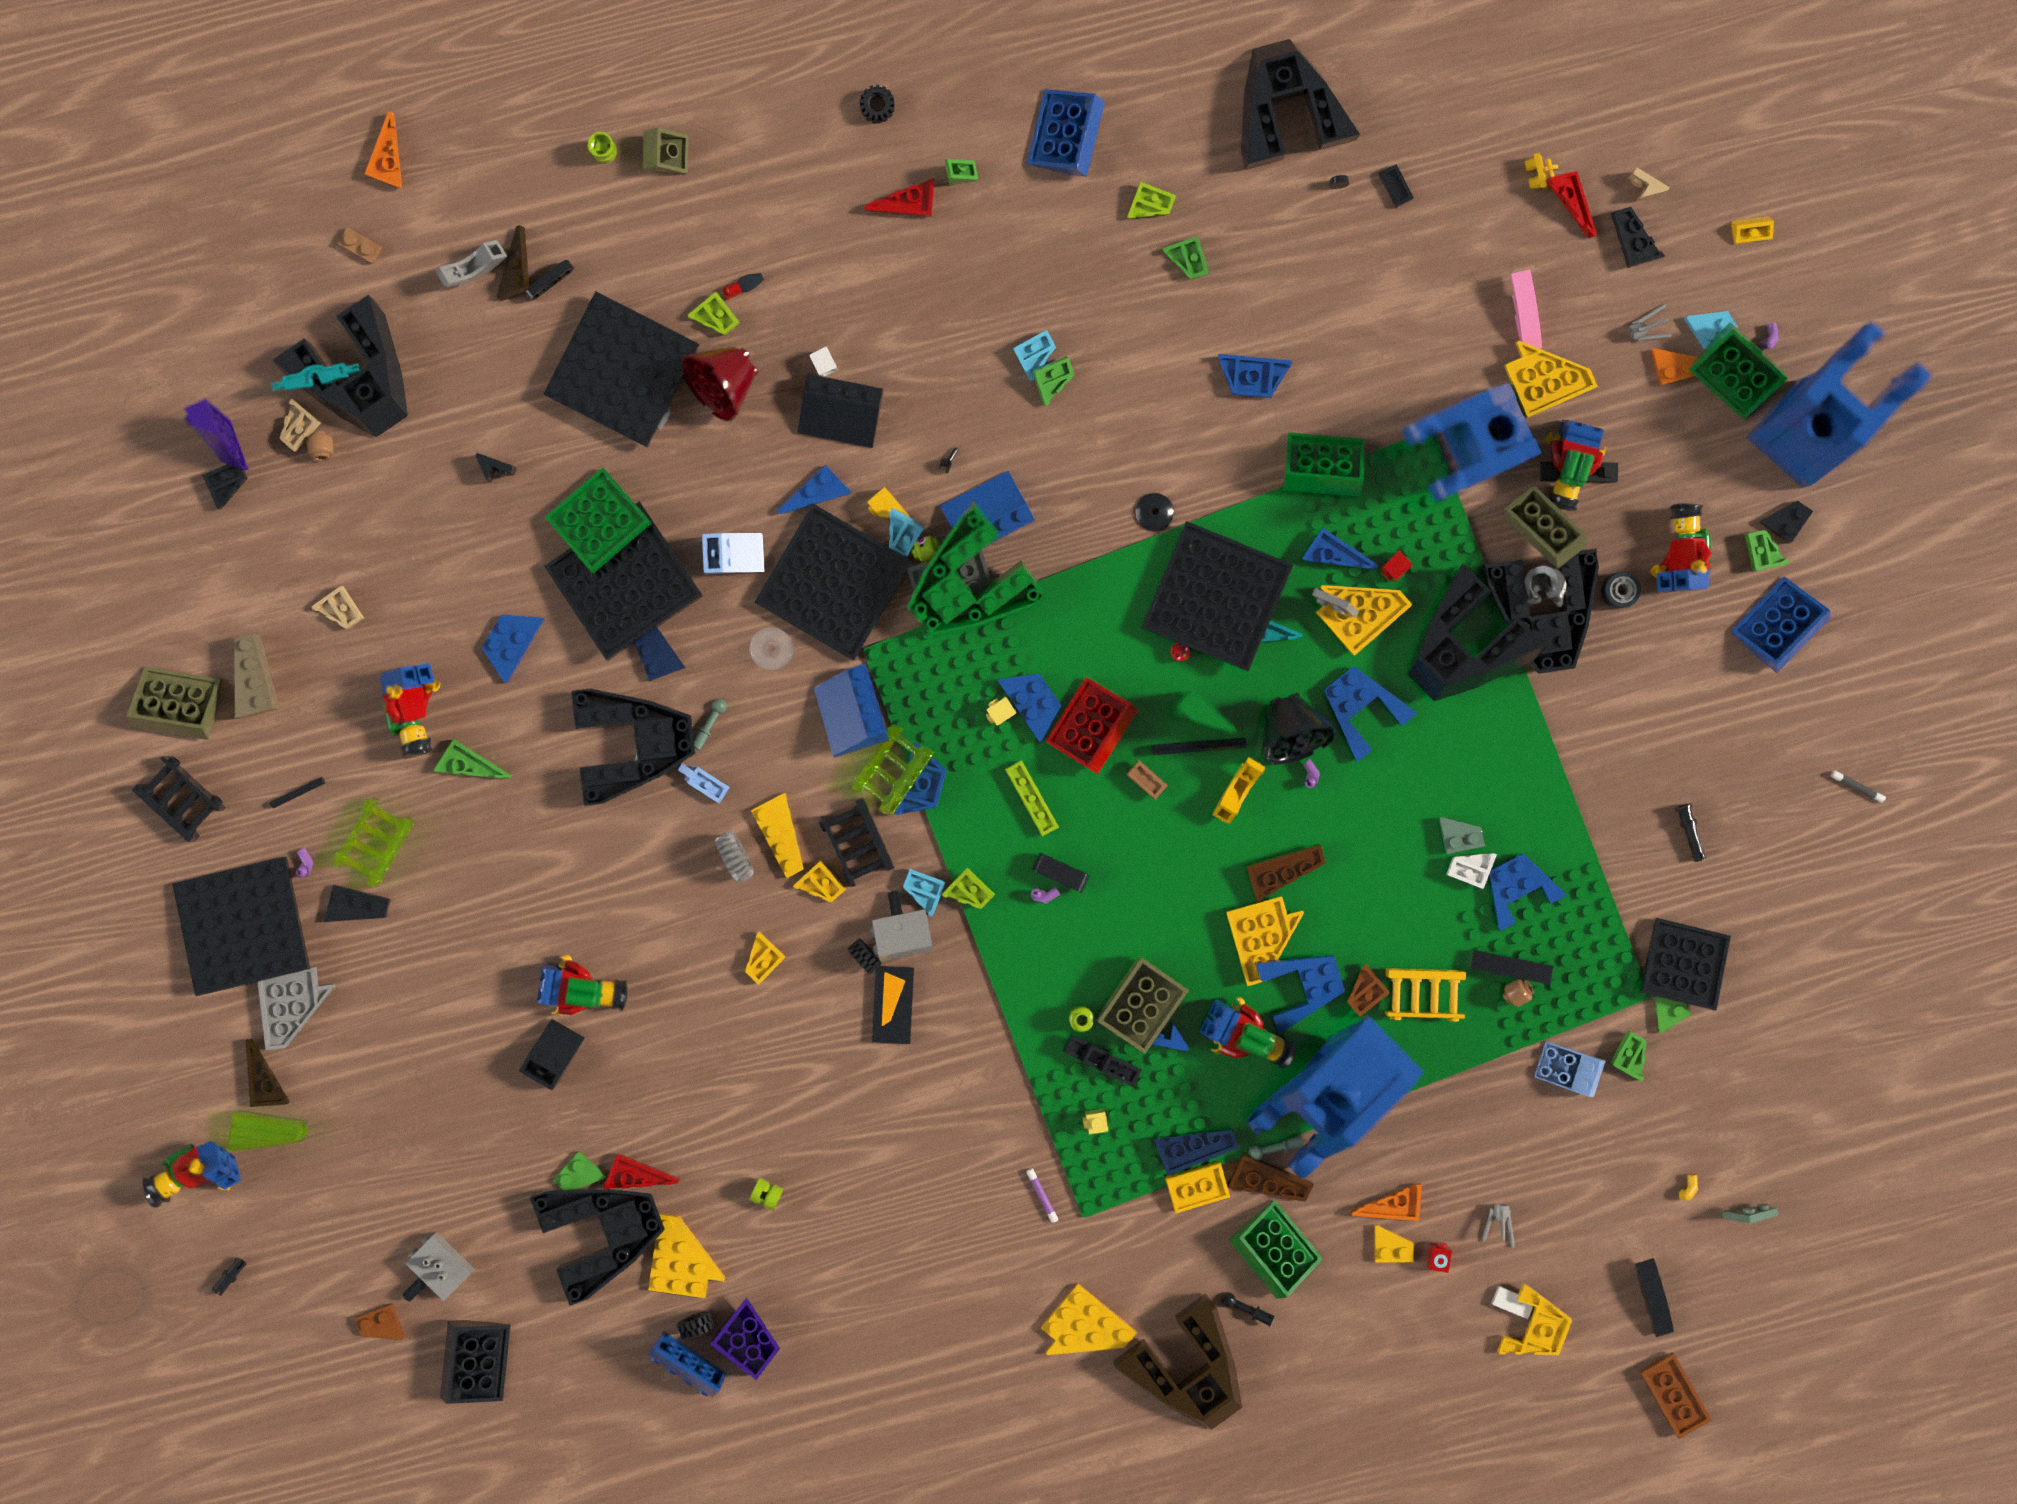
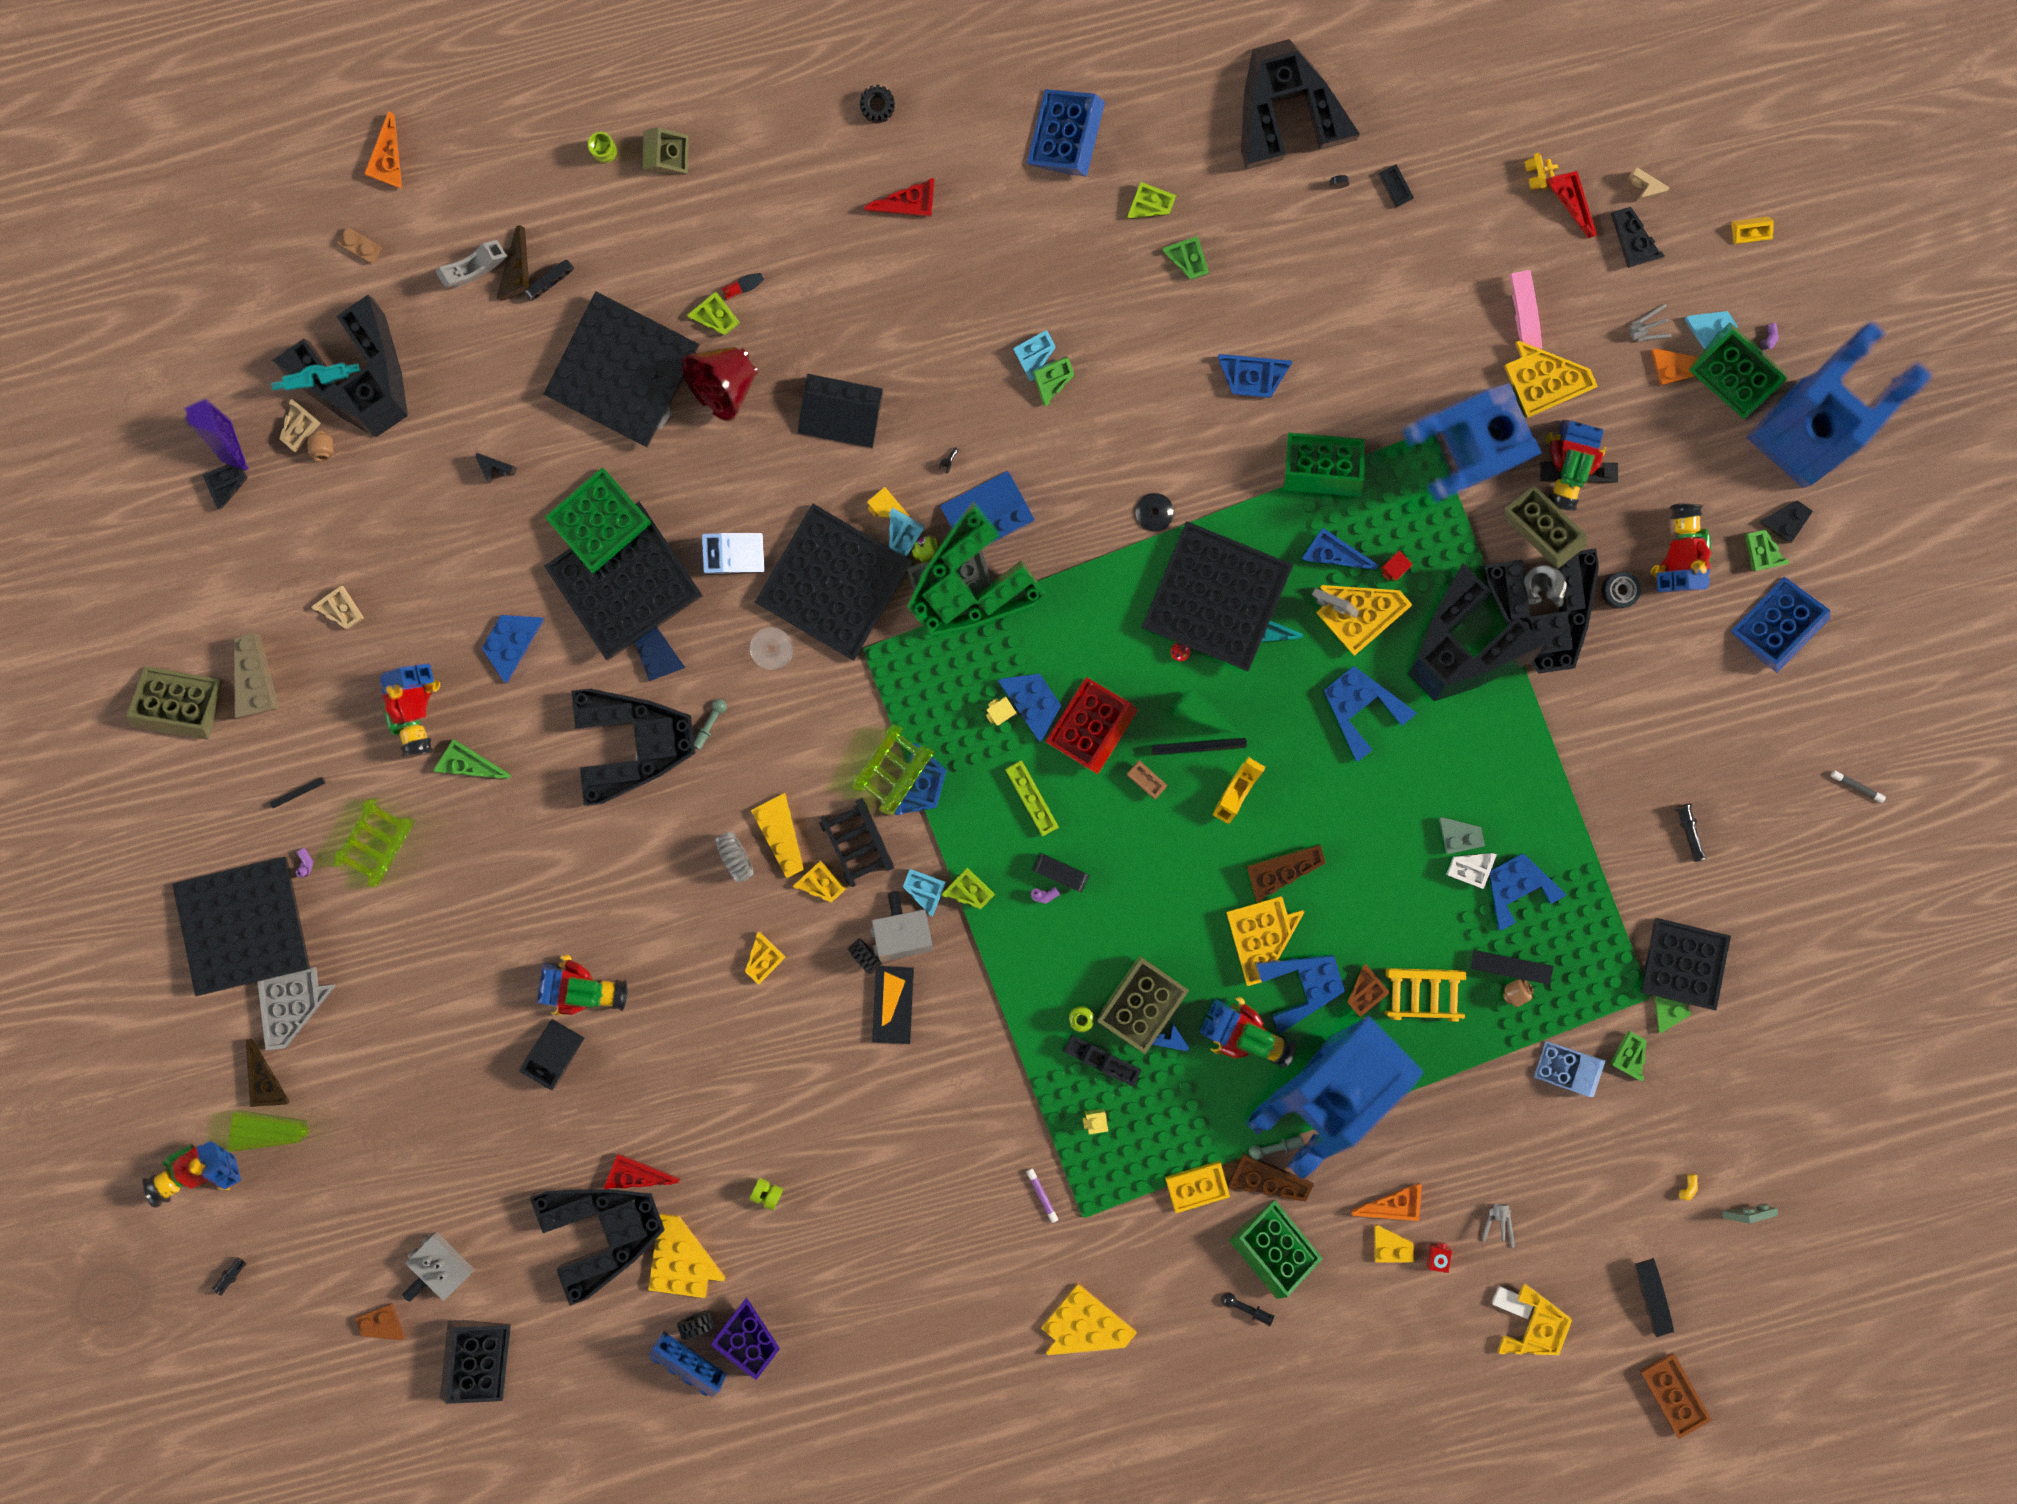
black fence [132,756,226,842] -> none
black wing [324,885,391,922] -> none
bright green wing [553,1151,607,1190] -> none
light blue hinge [678,764,730,803] -> none
blue wing [777,465,852,514] -> none
white panel [810,347,838,377] -> none
blue slope [814,664,889,758] -> none
bright green slope [945,159,978,186] -> none
dark brown piece [1114,1293,1242,1430] -> none
dark blue wing [1153,1129,1239,1175] -> none
black cone [1262,693,1337,765] -> none
medium lavender arm [1302,759,1320,788] -> none

